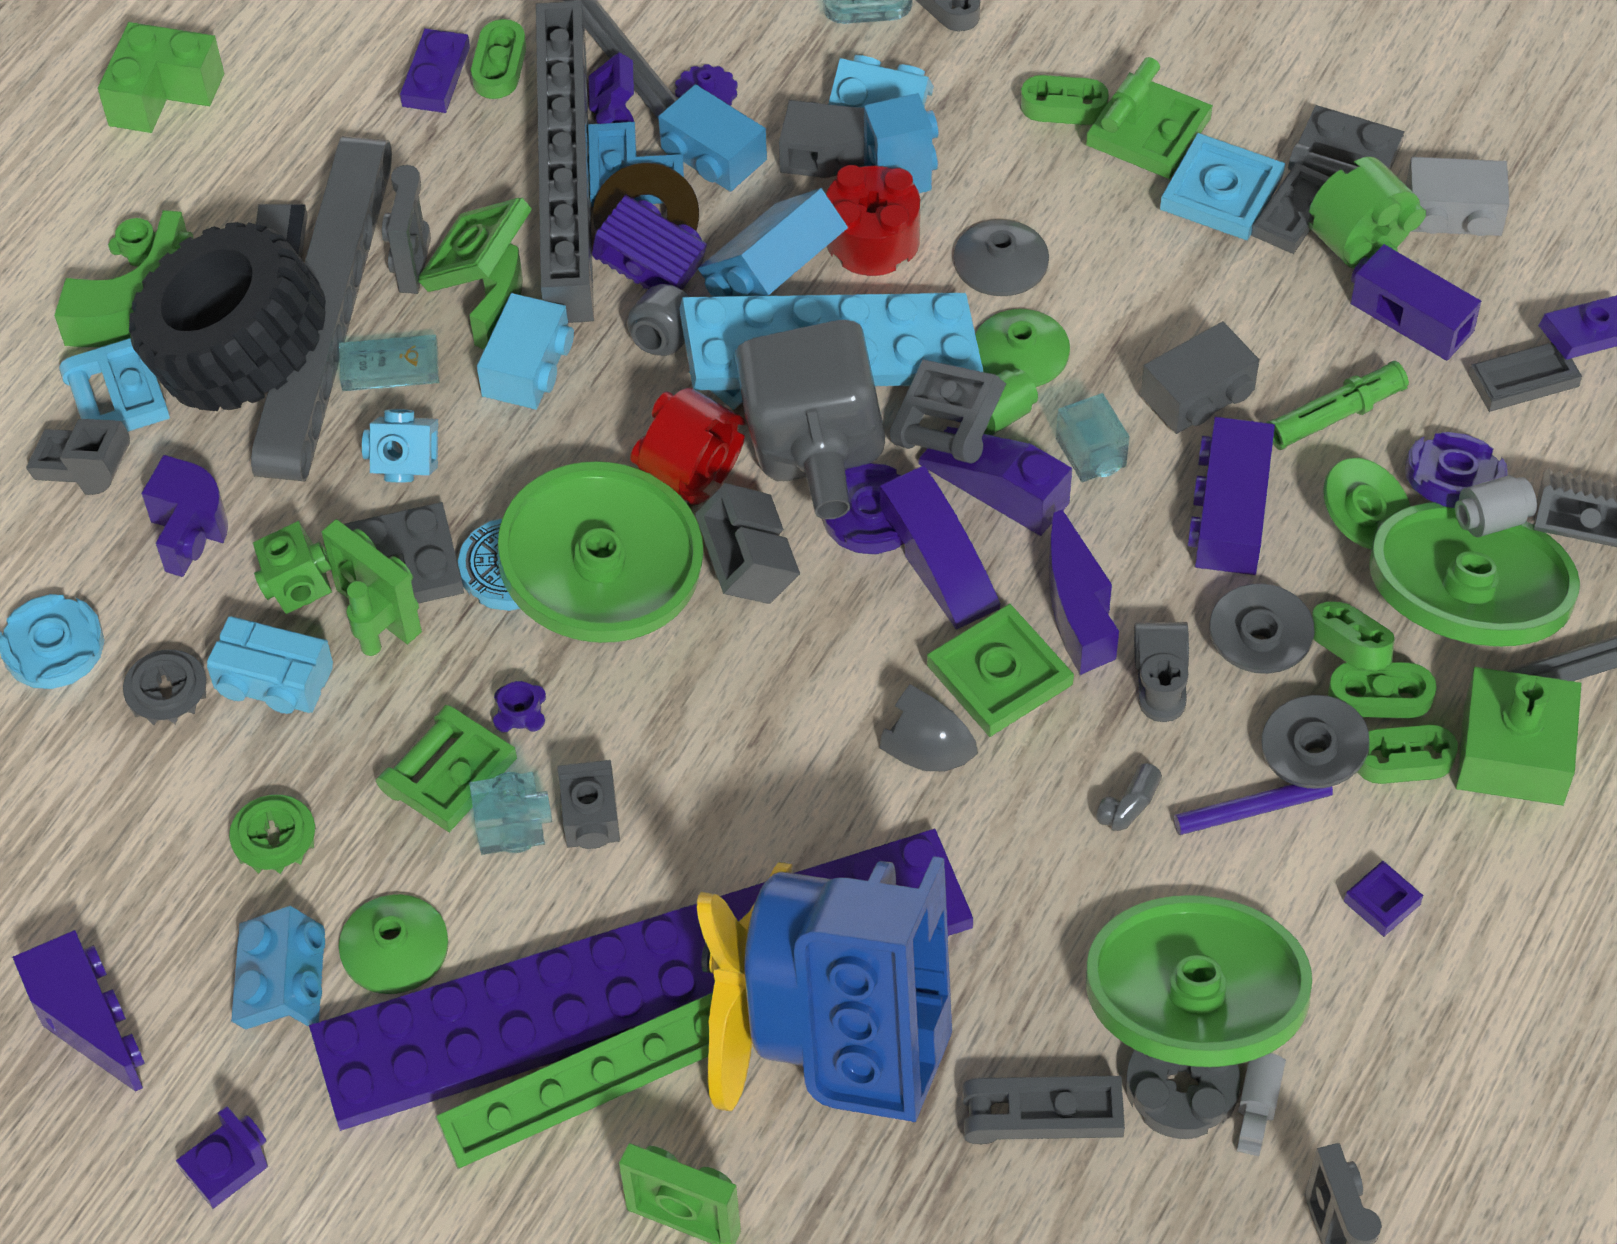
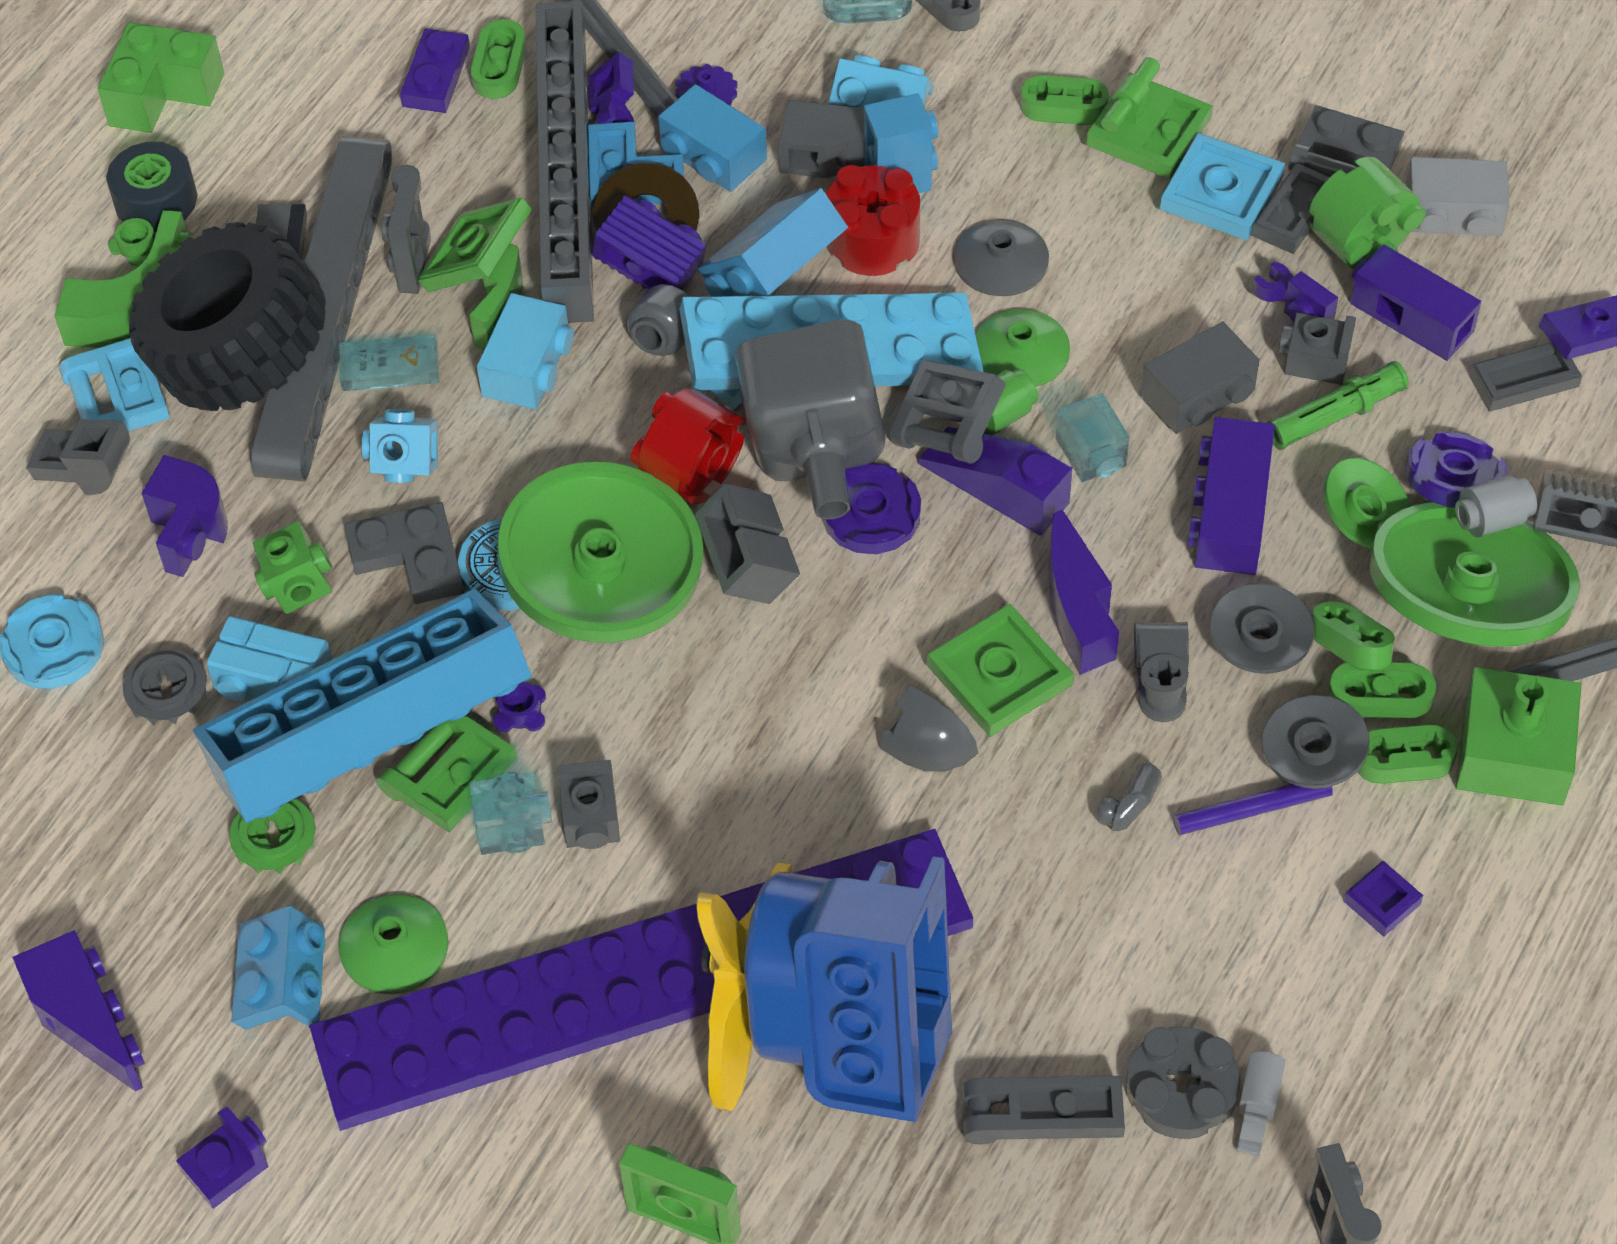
bright green plate [321,519,422,656] -> none
bright green plate [435,992,713,1169] -> none
dark purple slope [880,465,1001,630] -> none
bright green dish [1086,895,1312,1067] -> none
none -> black wheel [106,142,198,232]
none -> dark azure brick [193,589,532,823]
none -> dark purple plate [1252,261,1338,323]
none -> dark grey brick [1278,313,1356,385]

